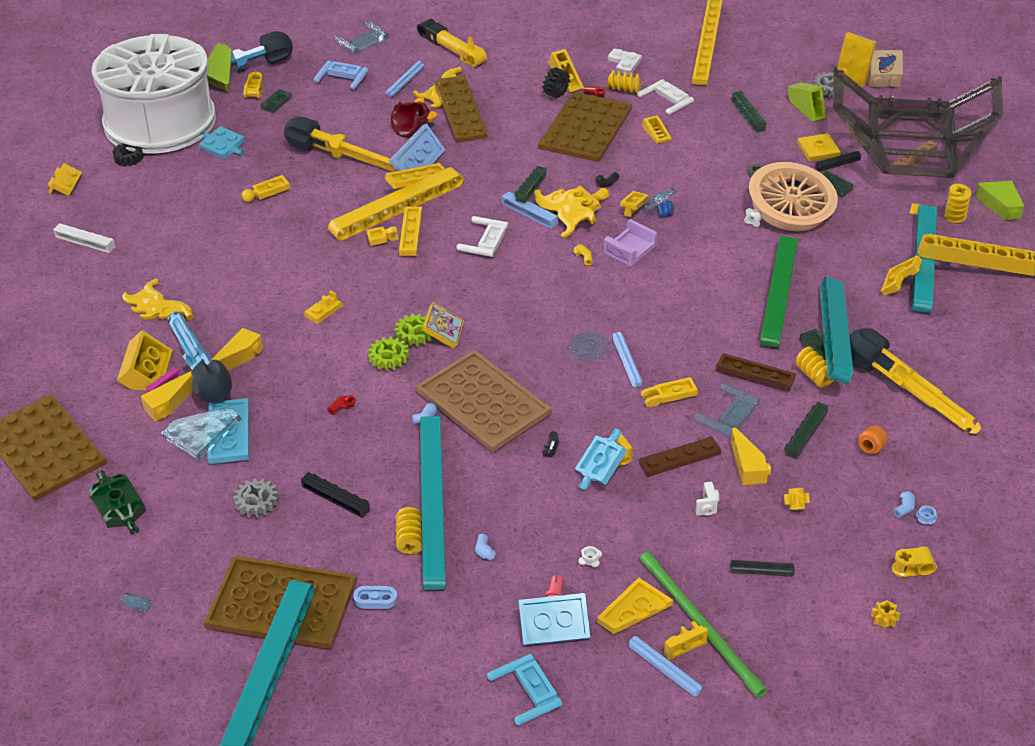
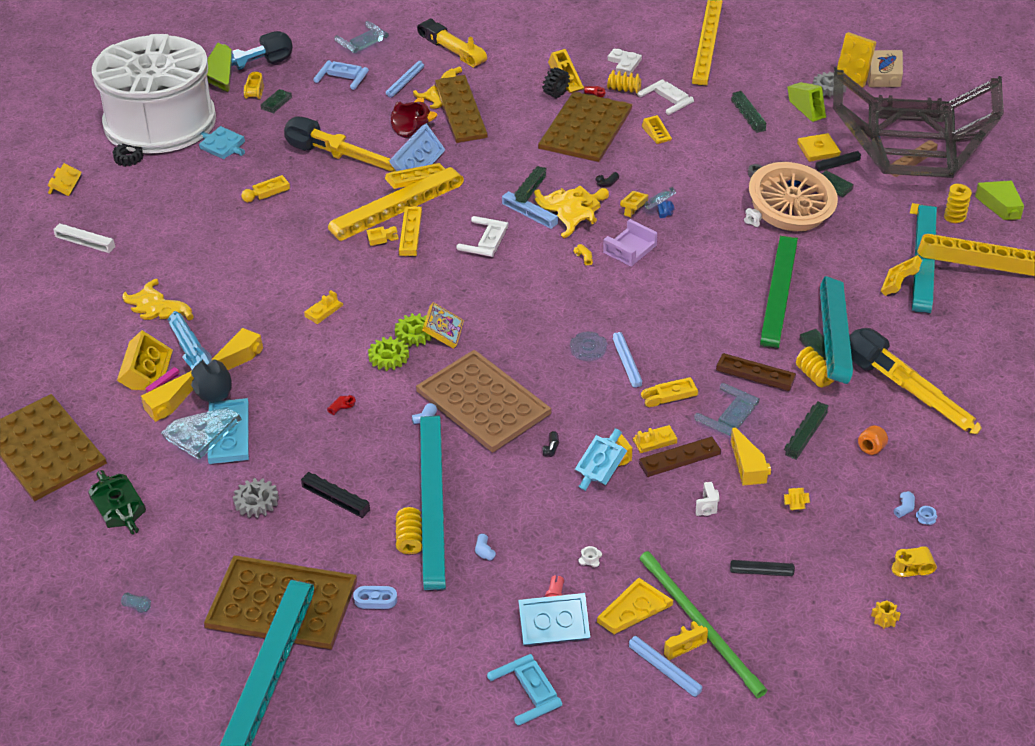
none -> yellow plate [633,425,678,453]

